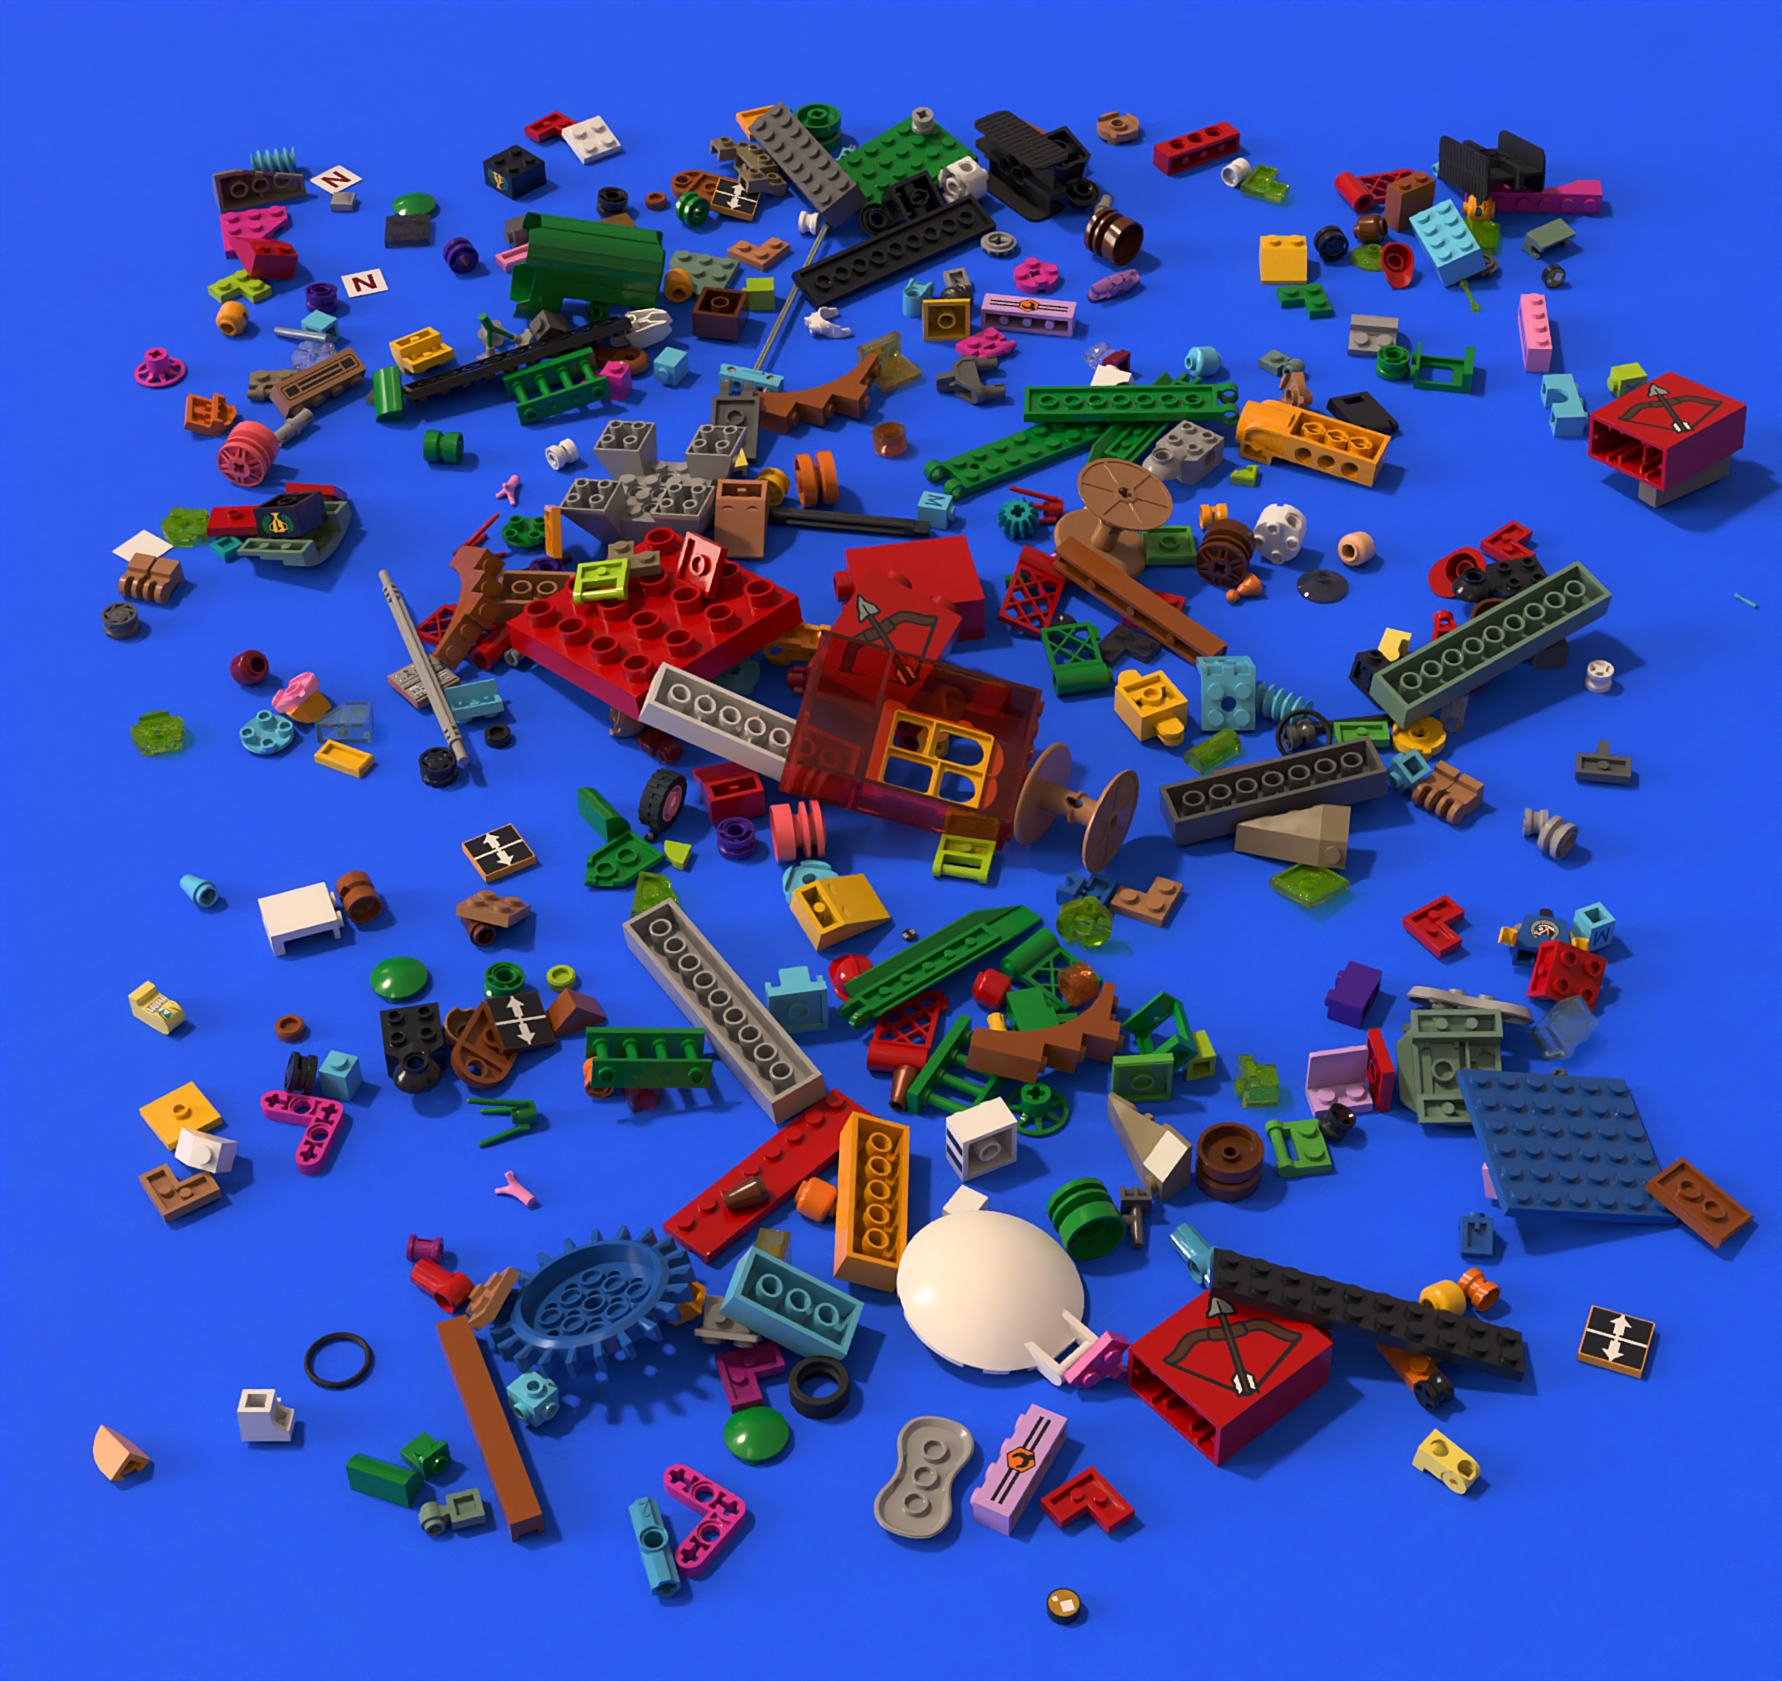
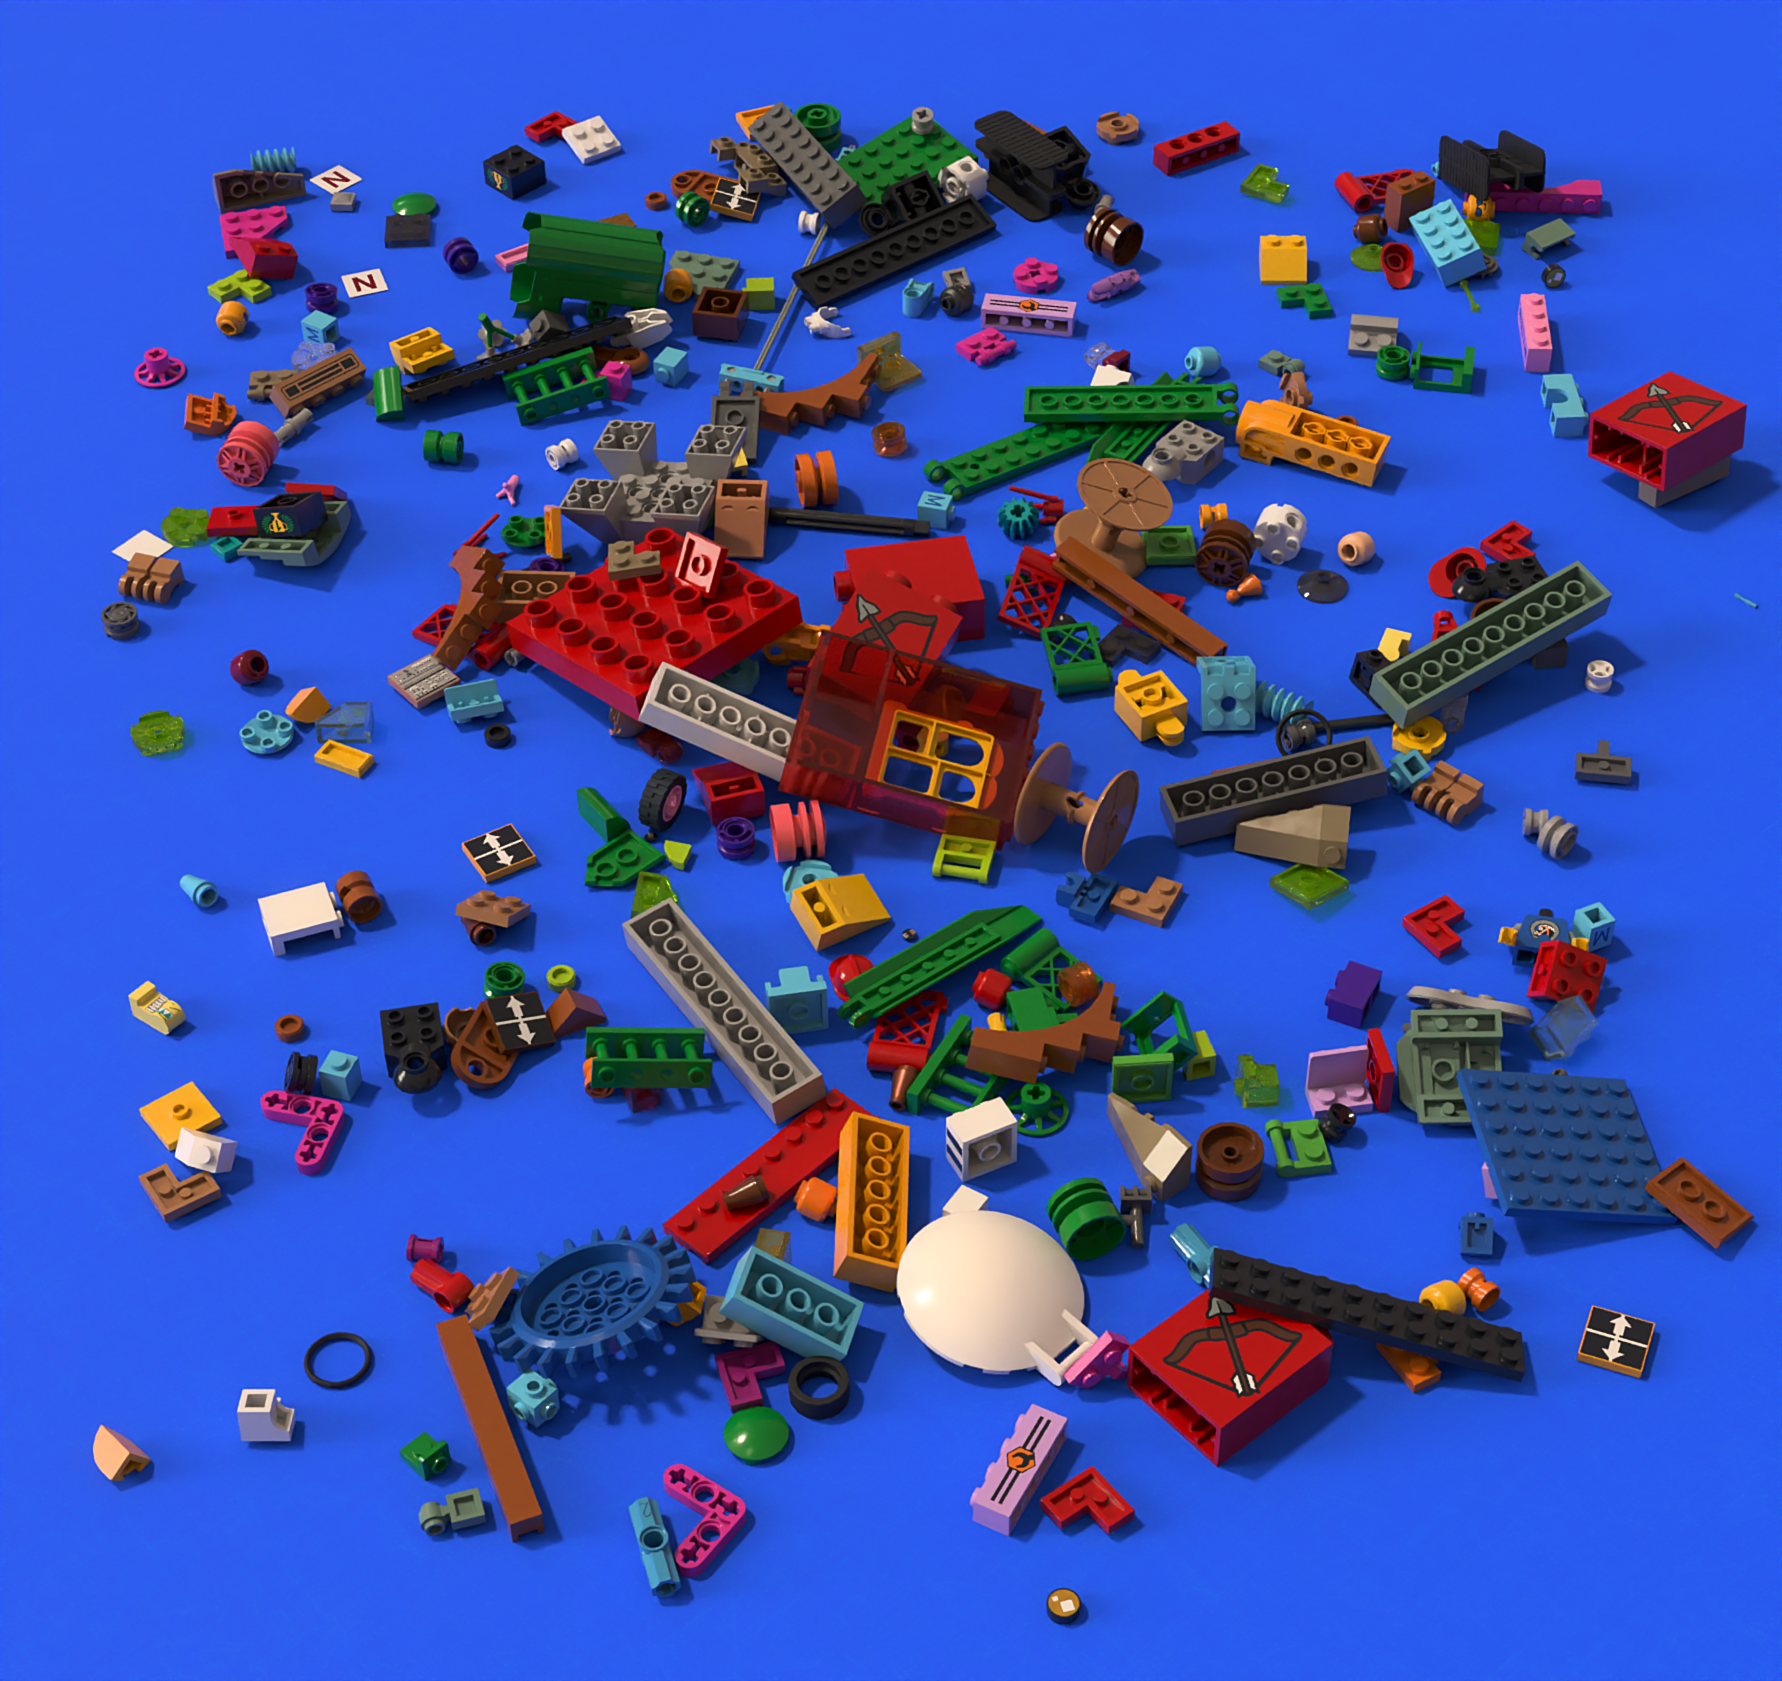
bright pink tile [272,672,320,713] -> none
sand blue bar [274,326,332,343] -> none
green brick [346,1453,425,1509] -> none
green dish [370,956,428,1004] -> none
light grey axle [379,570,469,765] -> none
black wheel [419,747,459,788] -> none
green plant [467,1098,537,1147] -> none
bright pink bar [495,1171,536,1207] -> none
dark grey brick [503,214,529,248] -> none
lime plate [573,558,631,606] -> none
black wheel [596,187,628,218] -> none
nougat plate [727,237,790,272] -> none
yellow wheel [755,467,790,507] -> none
light grey plate [874,1416,974,1539] -> none
yellow slope [922,299,970,341] -> none
dark grey connector [935,355,1006,404] -> none
light grey gear [981,231,1016,257] -> none
clear neon green plate [1056,896,1114,947] -> none
clear neon green brick [1184,727,1241,775] -> none
white wheel [1221,158,1252,187] -> none
lime tile [1230,465,1259,487] -> none
black wheel [1313,225,1349,262] -> none
black container [1326,391,1399,435] -> none
bright green plate [1333,721,1390,748] -> none
light yellow leg [1412,1429,1481,1494] -> none
black wheel [1413,1371,1455,1412] -> none
lime brick [1607,362,1648,399] -> none

